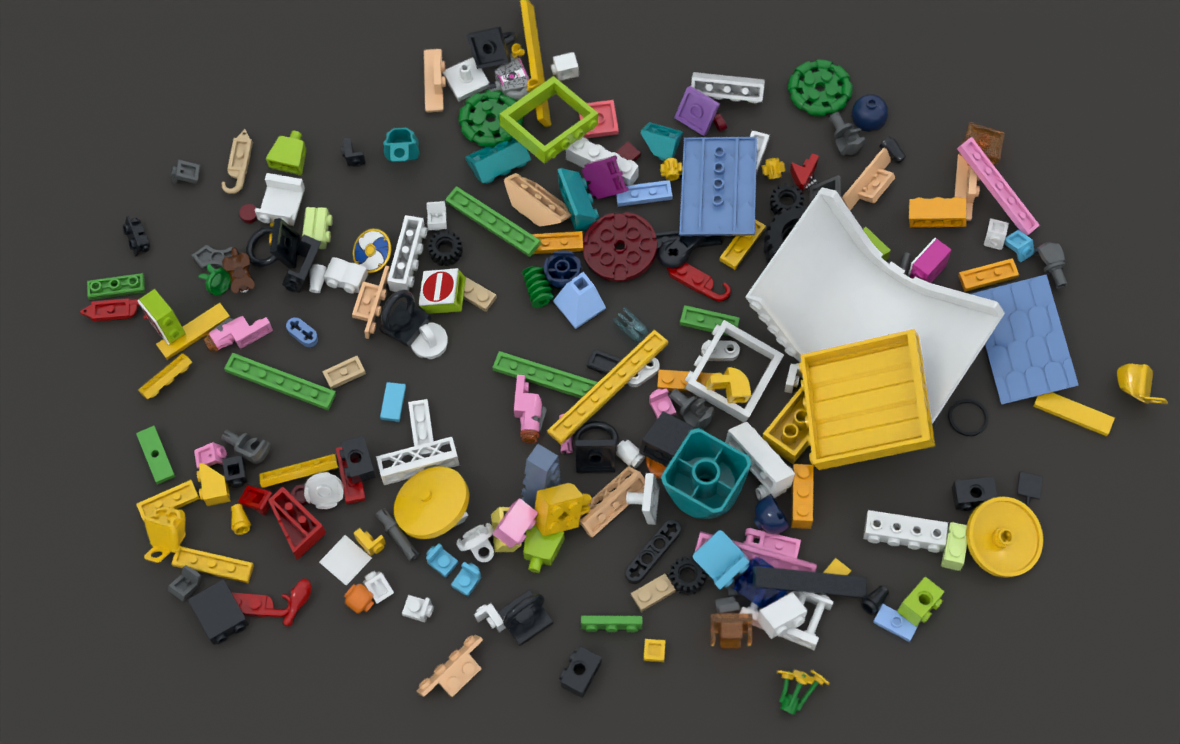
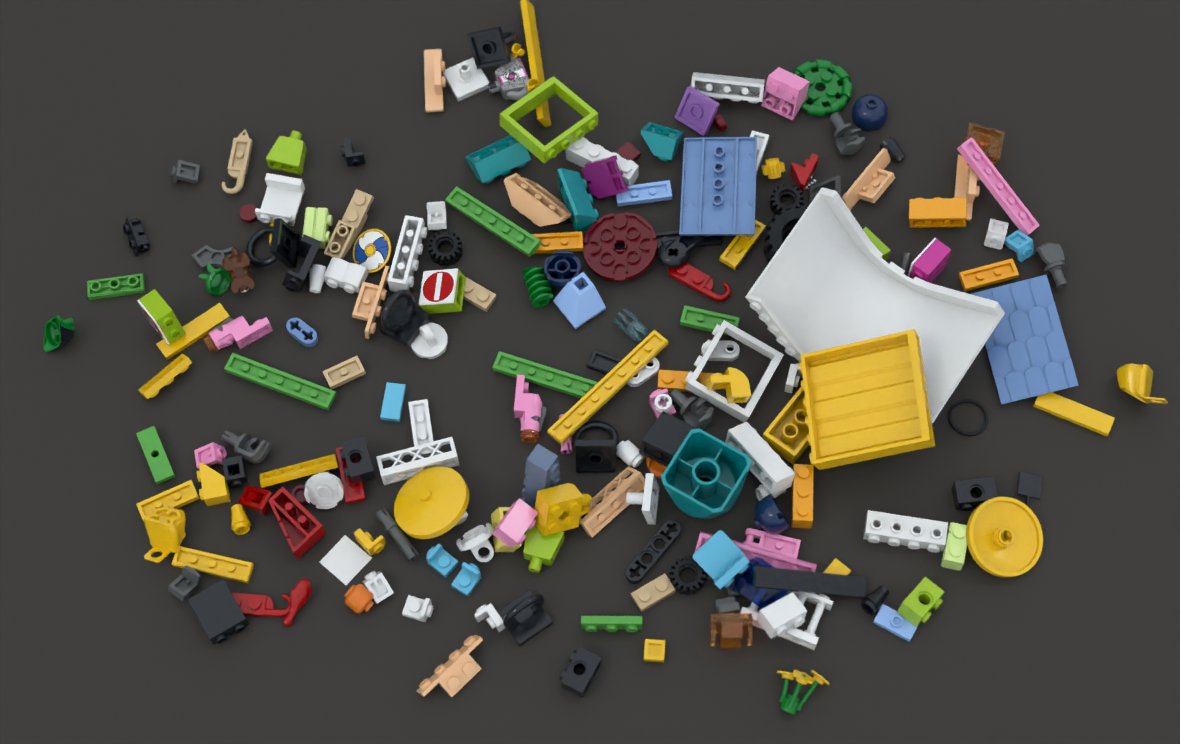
red plate [80,298,148,322] -> none
teal piece [383,127,420,162] -> none
green plate [458,90,523,147] -> none
white brick [551,52,579,81] -> none
coral plate [579,100,619,138] -> none
yellow gear [660,158,682,181] -> none
none -> green hat [43,316,76,353]
none -> tan slope [324,189,374,259]
none -> white bush [654,394,672,413]
none -> bright pink slope [762,67,810,120]

